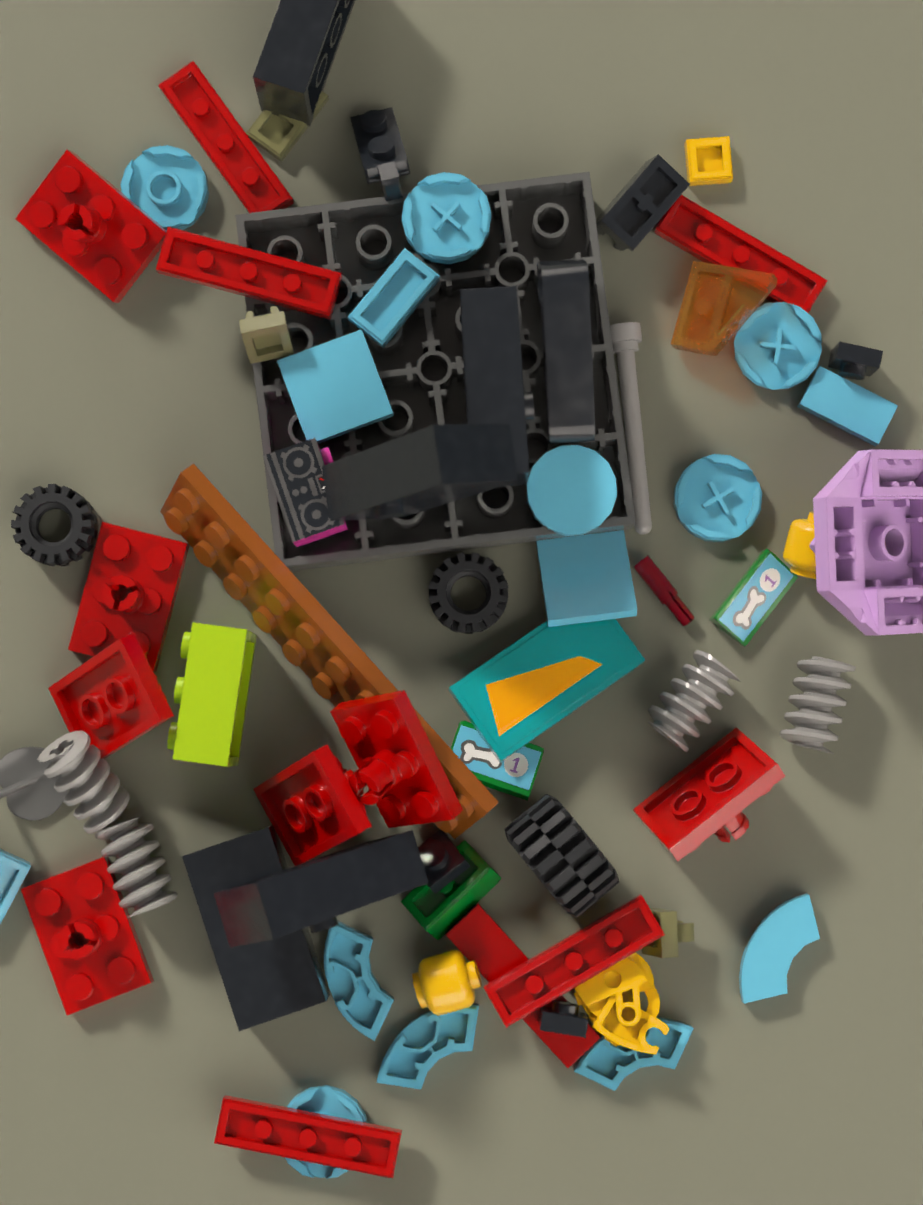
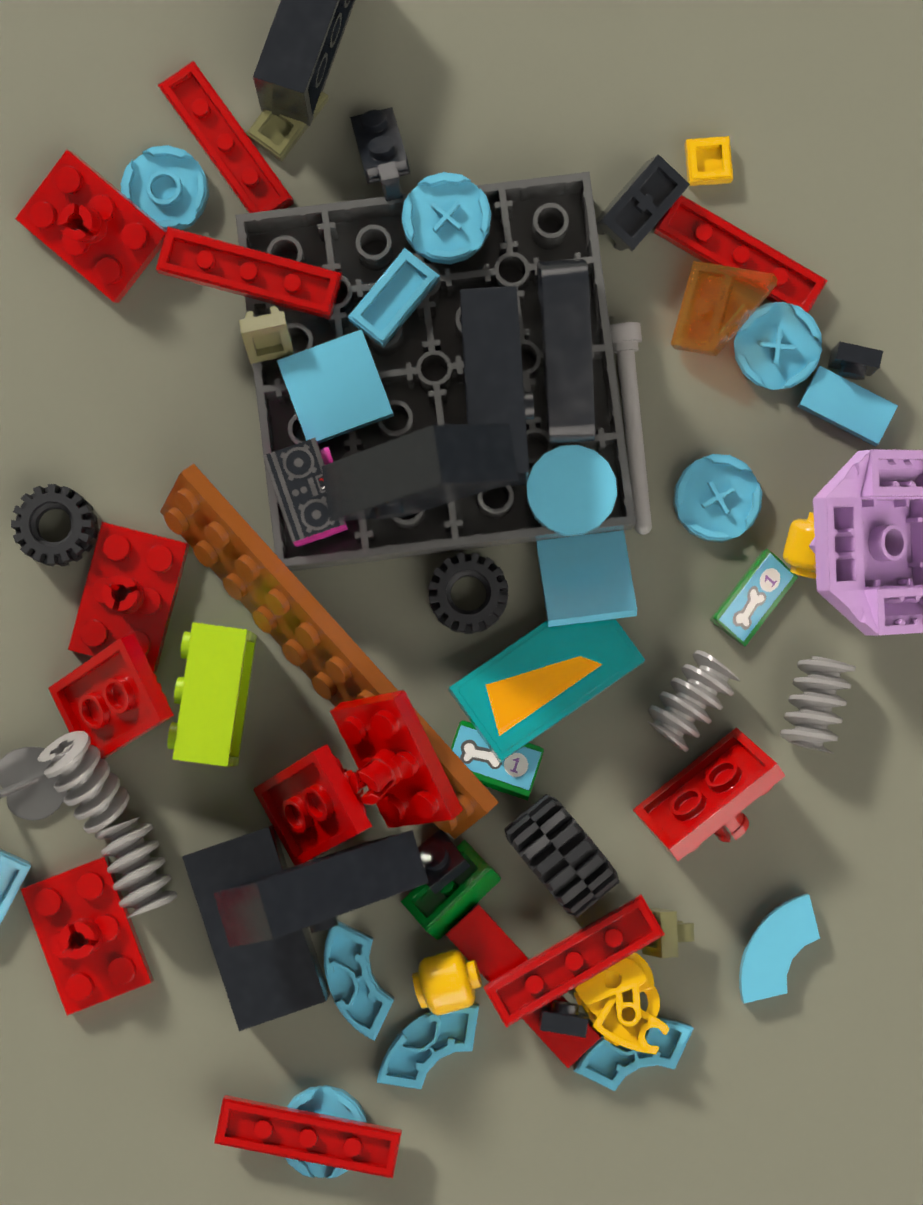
dark red piece [633,555,695,626] -> none

